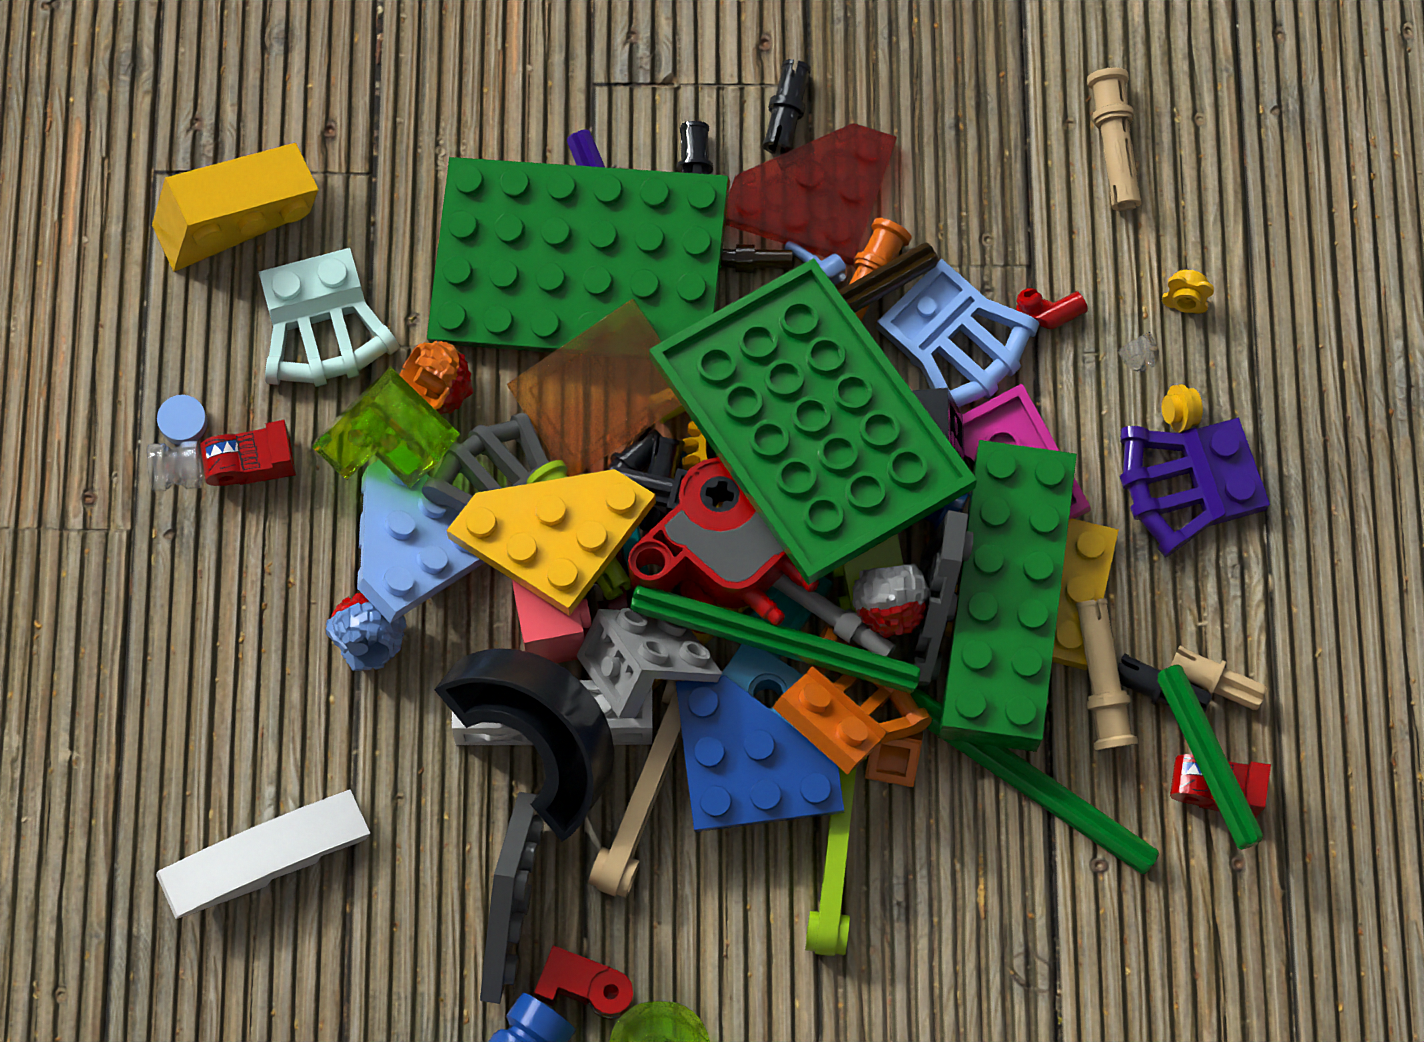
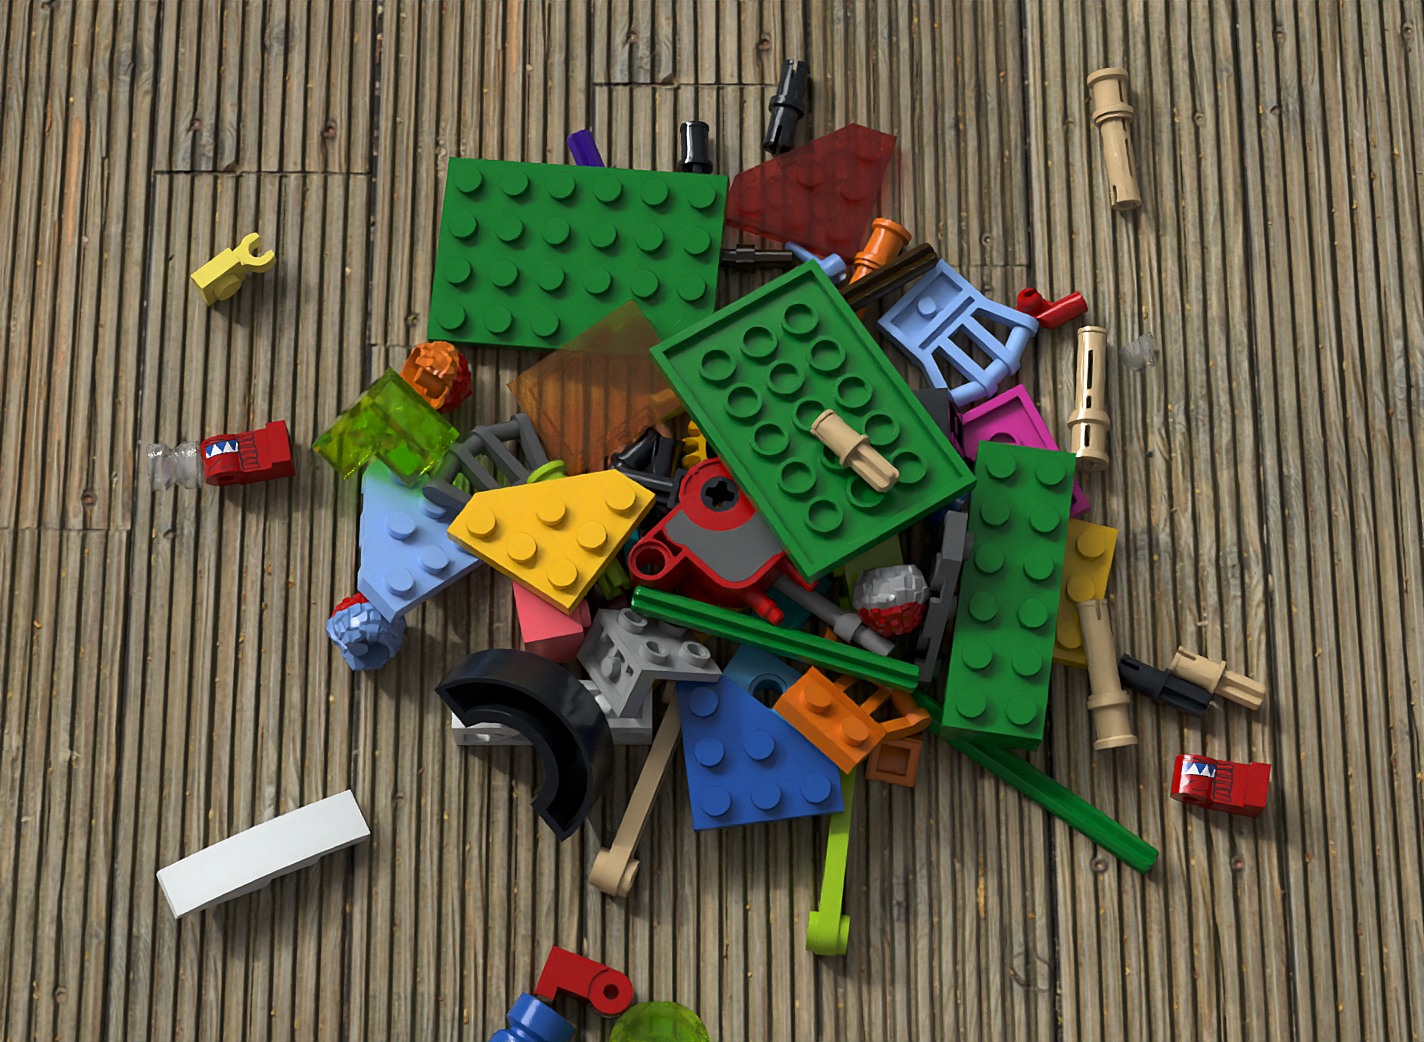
yellow wedge [152,142,319,272] -> none
light blue tile [157,395,207,445] -> none
light aqua plate [259,248,400,387] -> none
dark grey plate [480,792,544,1004] -> none
dark purple plate [1119,417,1270,558] -> none
green axle [1157,665,1263,850] -> none
yellow plate [1161,384,1203,432] -> none
yellow plate [1162,270,1214,314] -> none
none -> light yellow plate [190,232,277,306]
none -> tan axle [810,409,900,493]
none -> tan pin [1067,326,1111,472]

